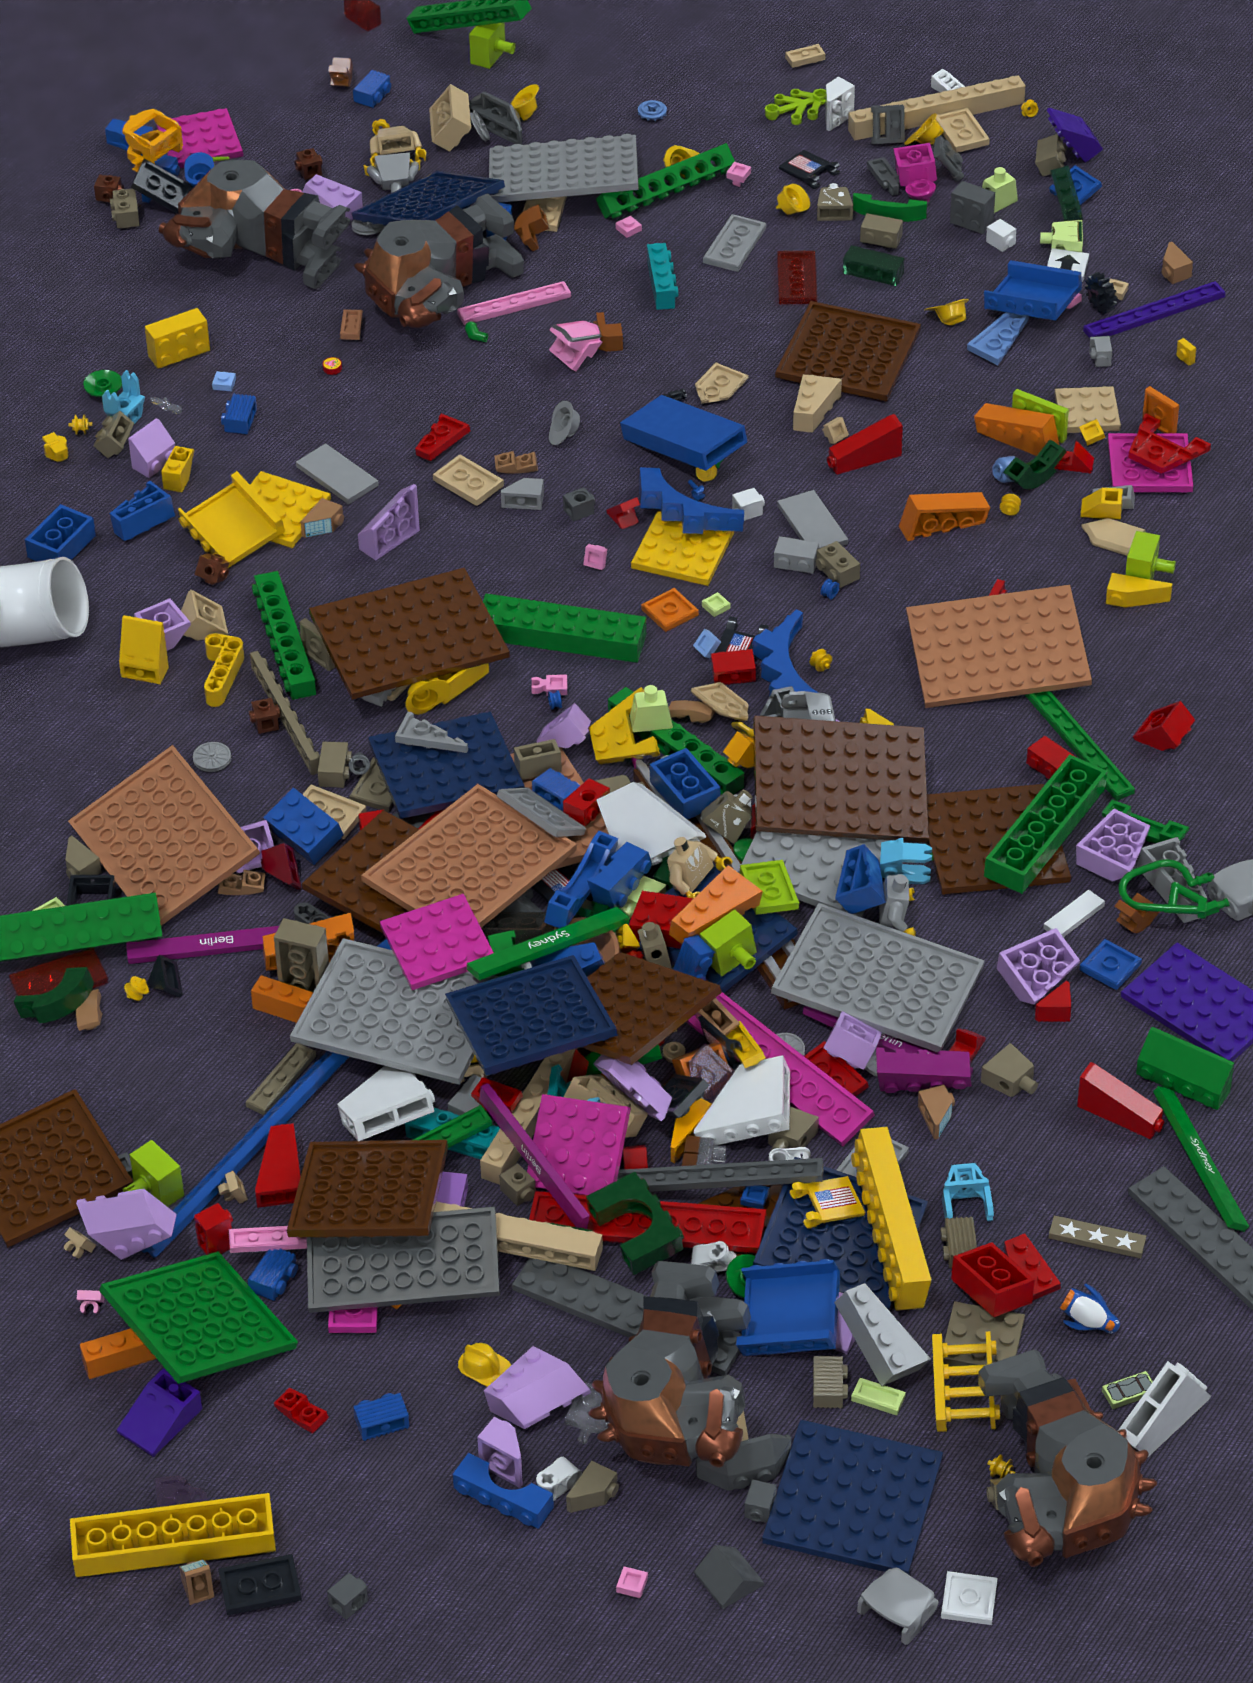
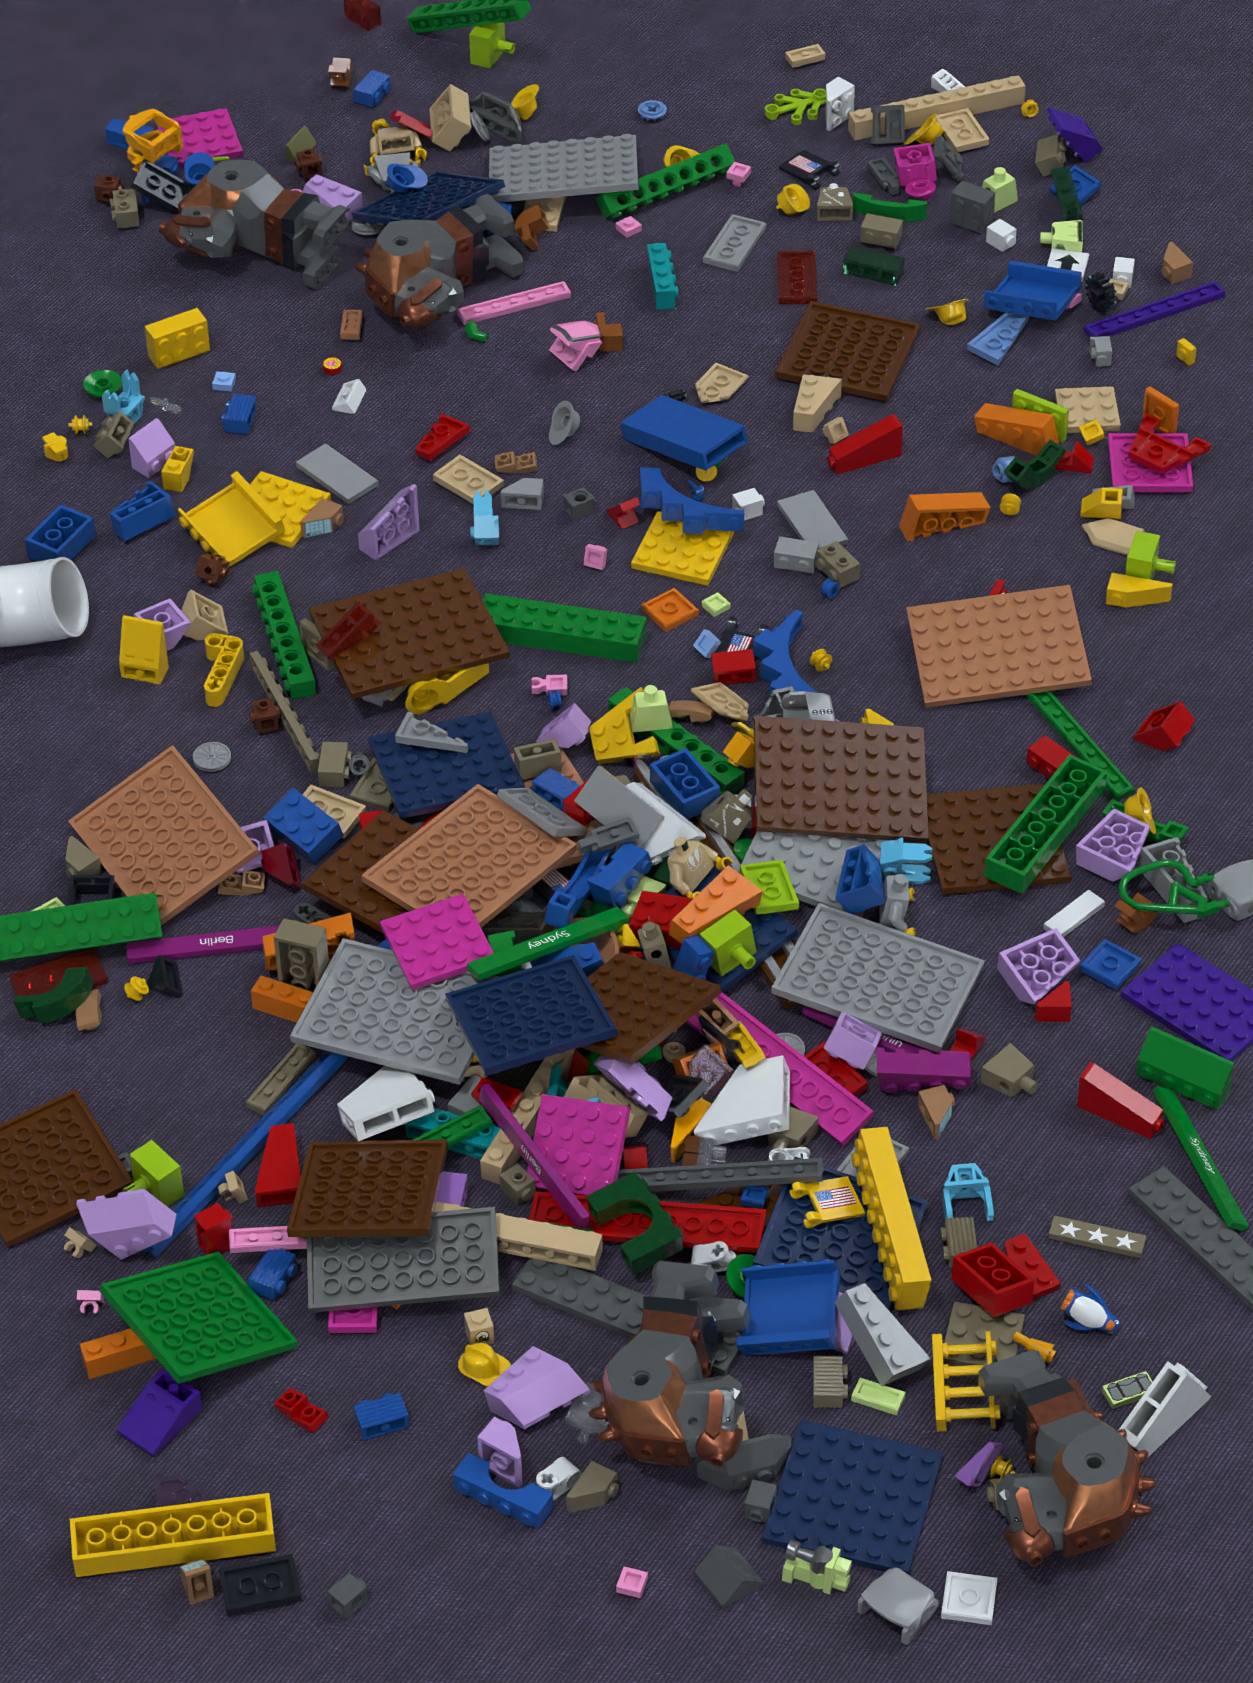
none -> olive slope [285,125,316,162]
none -> clear red slope [315,601,381,659]
none -> white slope [332,379,366,414]
none -> blue piece [385,164,428,193]
none -> red slope [390,110,433,138]
none -> tan brick [464,1308,494,1345]
none -> medium azure piece [470,490,499,546]
none -> light grey tile [574,766,665,849]
none -> dark grey hinge [577,817,639,854]
none -> yellowish green hips [782,1539,852,1594]
none -> medium lavender slope [955,1442,1003,1487]
none -> light orange cone [1012,1331,1056,1364]
none -> white brick [1113,257,1135,288]
none -> yellow piece [1124,787,1156,834]

